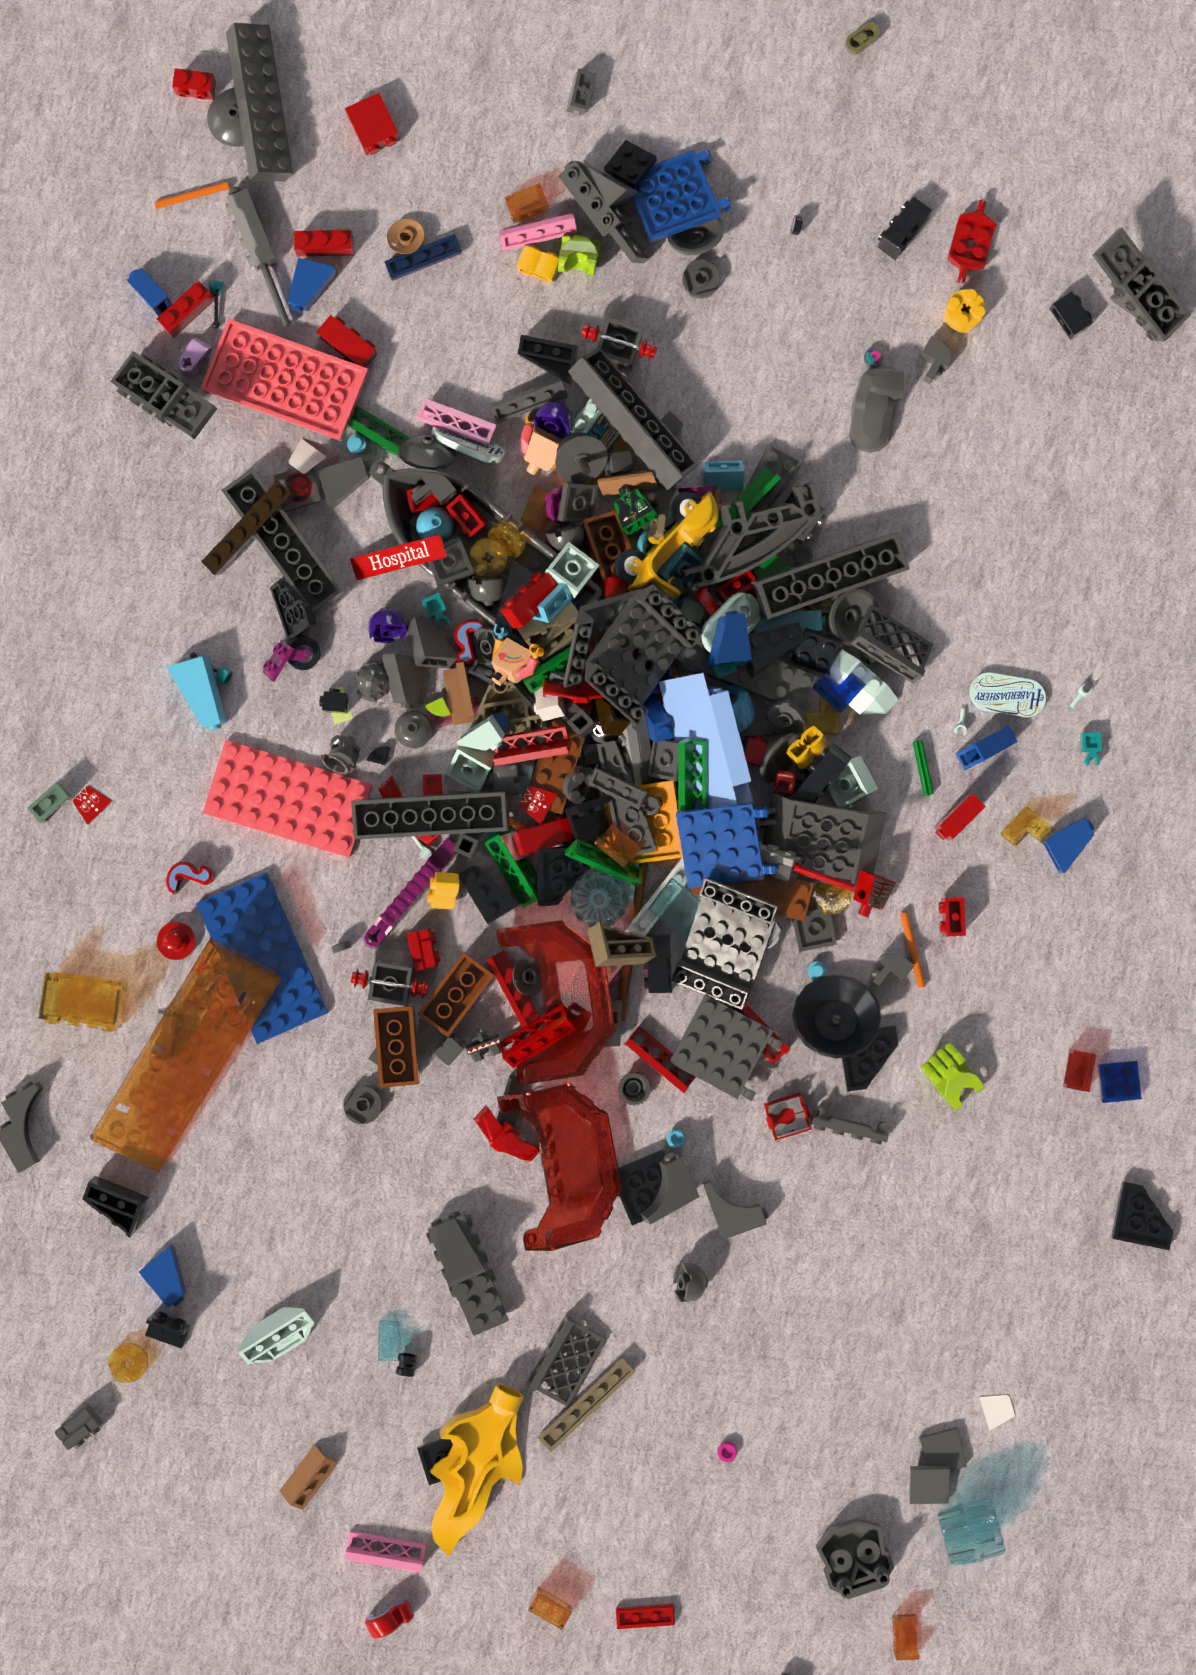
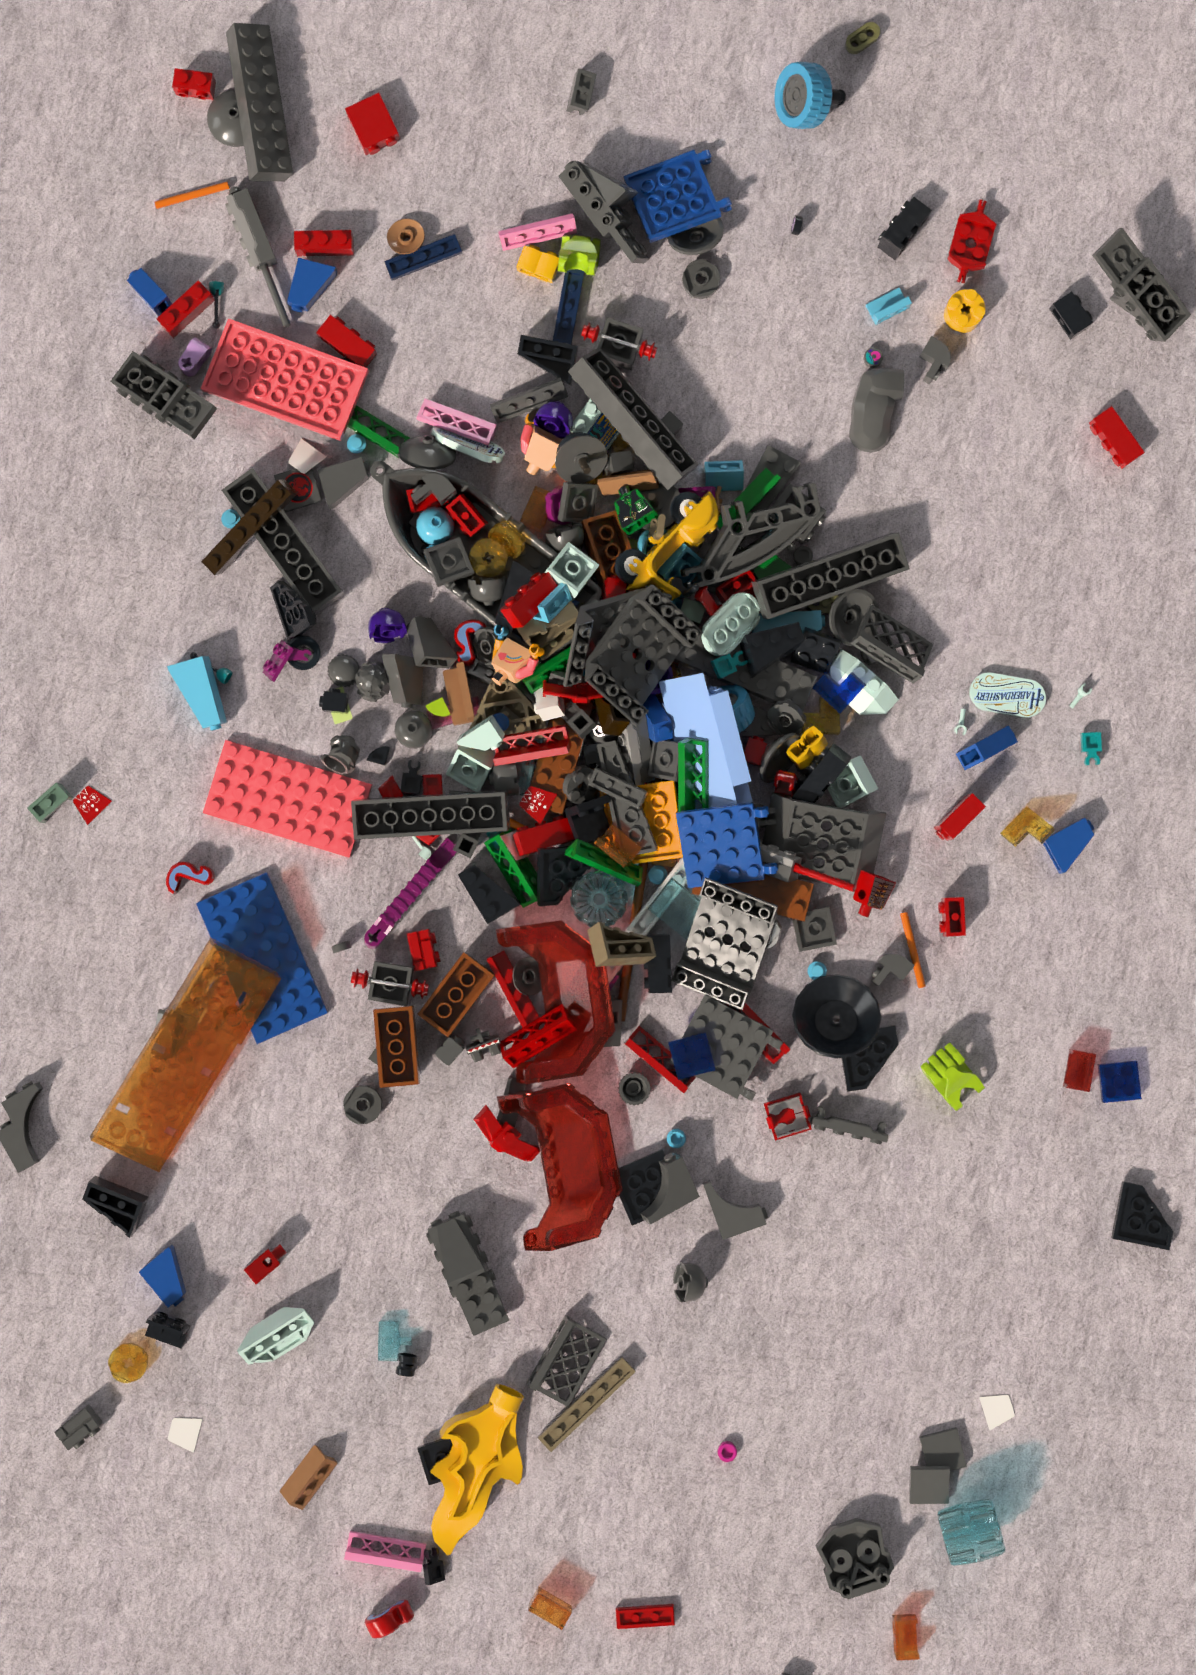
clear yellow windscreen [38,972,128,1032] -> none
red plate [157,922,196,960] -> none
sticker [350,535,447,580] -> none
teal plate [422,593,450,629] -> none
yellow brick [427,872,459,909] -> none
clear orange panel [504,183,549,224] -> none
black plate [604,140,657,189] -> none
dark grey tile [642,795,662,815] -> none
blue slope [708,611,752,666] -> none
clear yellow plate [813,882,852,915] -> none
green axle [913,740,934,796] -> none
none -> white sticker [168,1418,202,1453]
none -> medium azure plate [221,509,241,529]
none -> red torso [244,1244,287,1284]
none -> dark grey hat [327,654,360,687]
none -> black plate [400,760,423,795]
none -> black plate [423,1547,445,1585]
none -> dark blue plate [553,269,585,345]
none -> medium azure plate [648,865,667,885]
none -> clear blue plate [668,1032,716,1080]
none -> dark azure wheel [774,62,846,129]
none -> medium azure panel [865,288,912,325]
none -> red brick [1089,406,1145,469]

